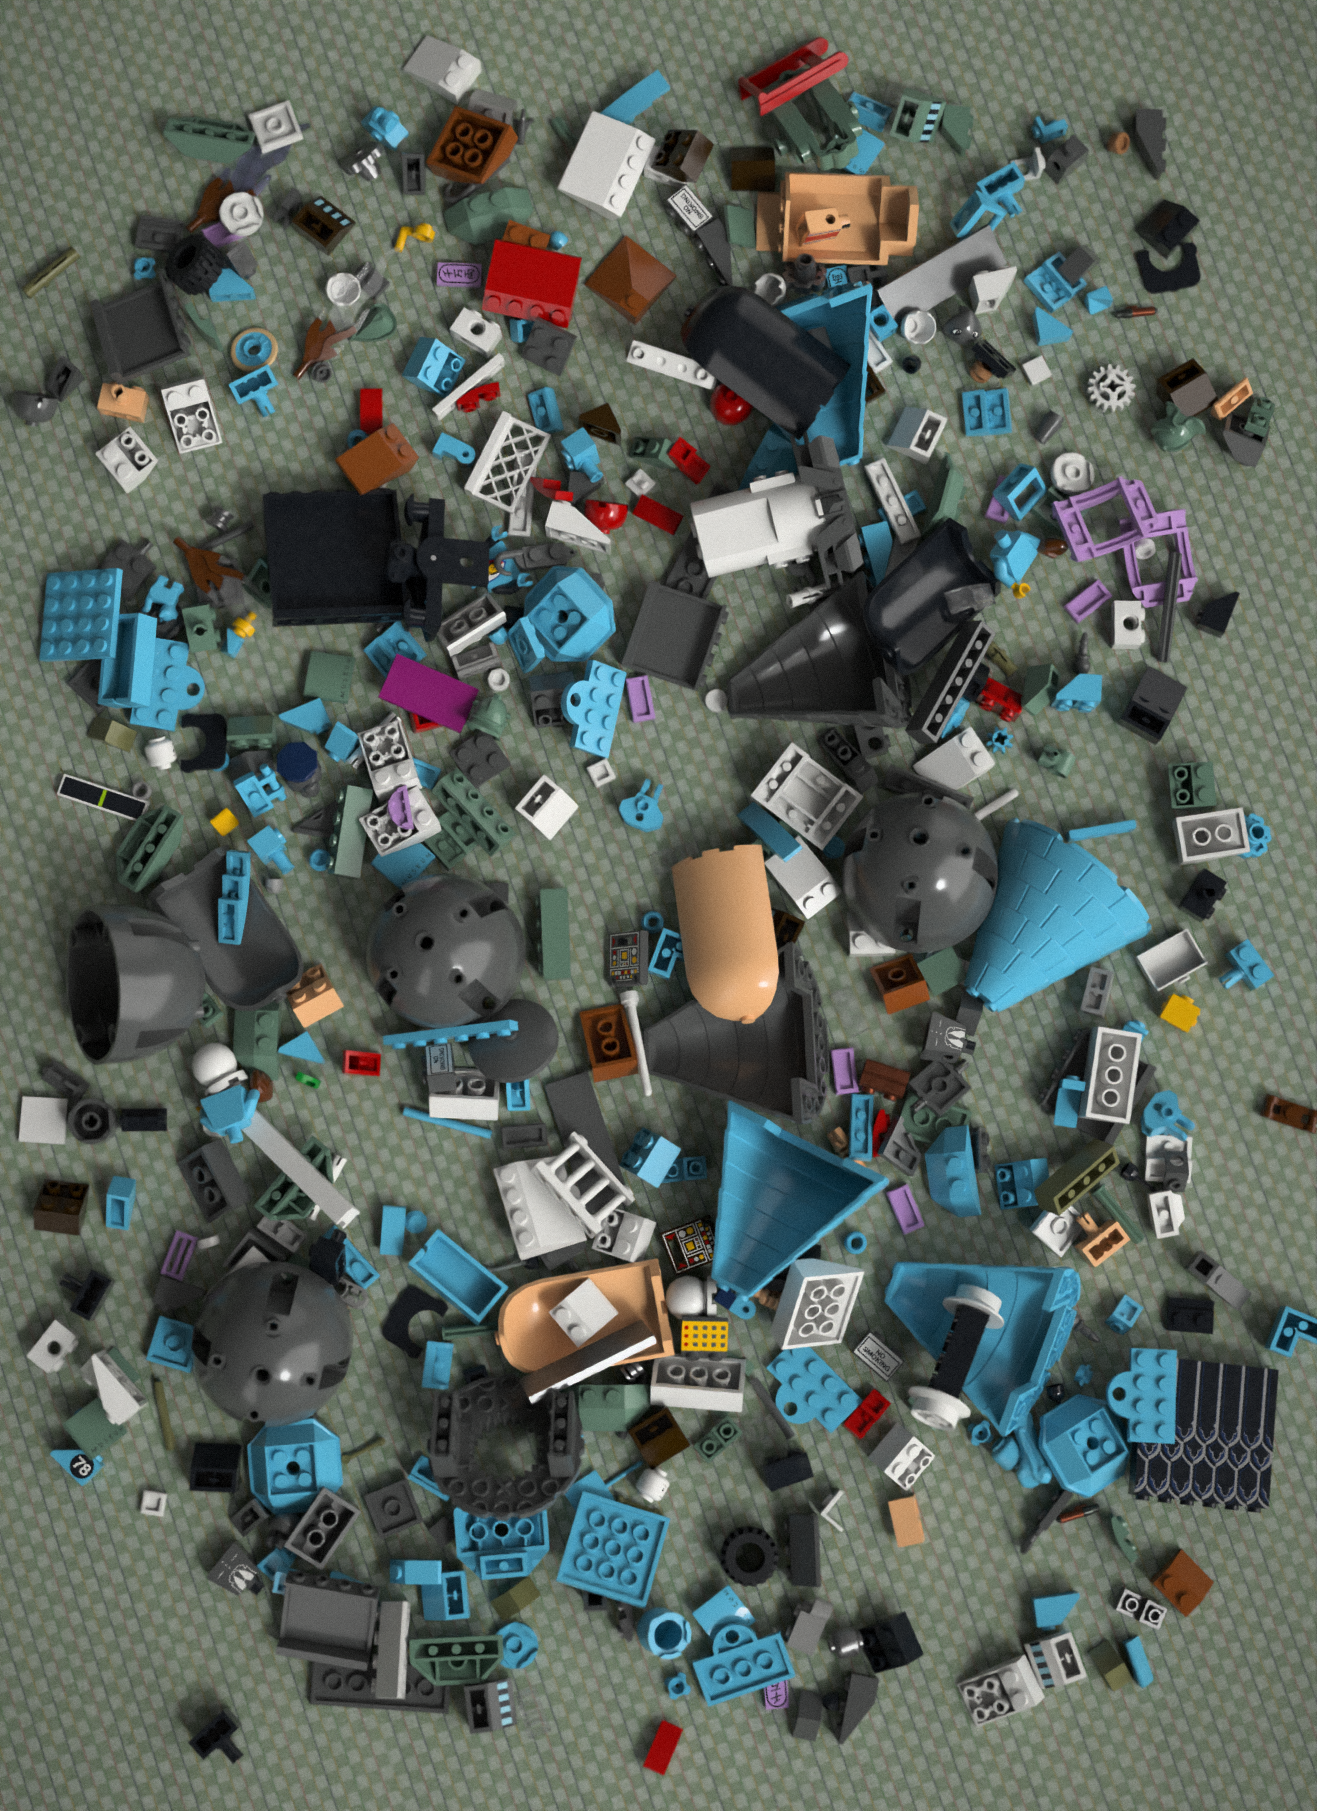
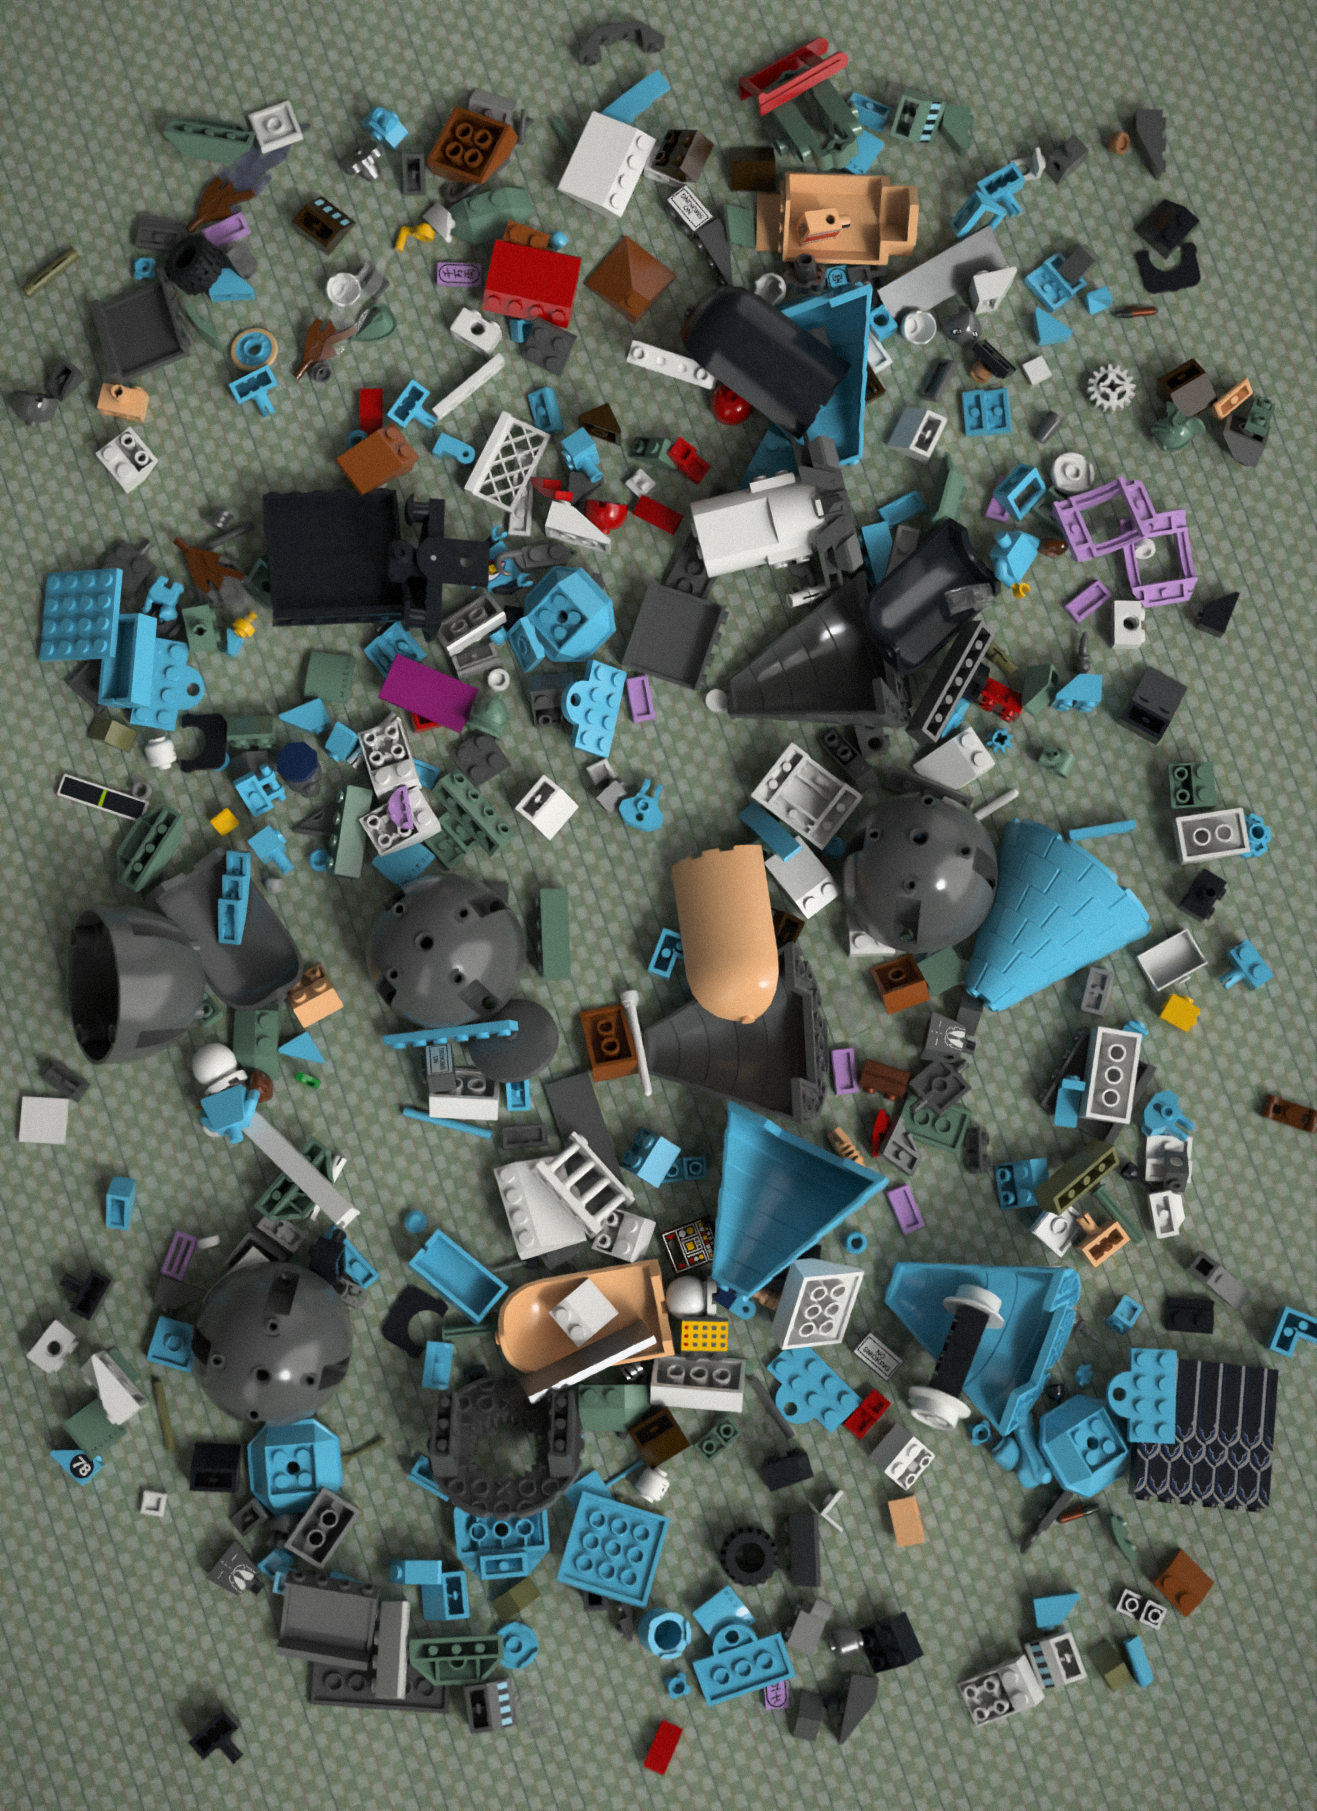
dark brown slope [33,1179,90,1236] -> none
dark grey brick [68,1098,118,1145] -> none
black hinge [119,1108,167,1132] -> none
white slope [161,375,222,454] -> none
dark grey slope [177,1139,252,1224] -> none
white tile [219,192,264,236] -> none
dark grey plate [273,187,302,229] -> none
red slope [342,1050,381,1076] -> none
dark grey plate [364,1478,424,1539] -> none
medium azure slope [379,1205,406,1256] -> none
medium azure slope [402,337,466,399] -> none
white slope [403,35,481,105] -> none
dark grey tile [428,1515,455,1548] -> none
red slope [457,382,501,413] -> none
dark grey container [608,930,648,988] -> none
medium azure plate [641,911,664,934] -> none
medium azure tile [848,1093,874,1162] -> none
white tile [864,457,921,546] -> none
black hinge [902,355,922,374] -> none
medium azure wedge [925,1125,981,1218] -> none
medium azure bracket [1031,116,1068,145] -> none
dark grey axle [1157,552,1182,663] -> none
none -> medium azure brick [384,379,437,430]
none -> white slope [422,202,455,243]
none -> dark grey slope [579,20,665,66]
none -> brick [588,774,628,813]
none -> dark grey plate [919,358,958,402]

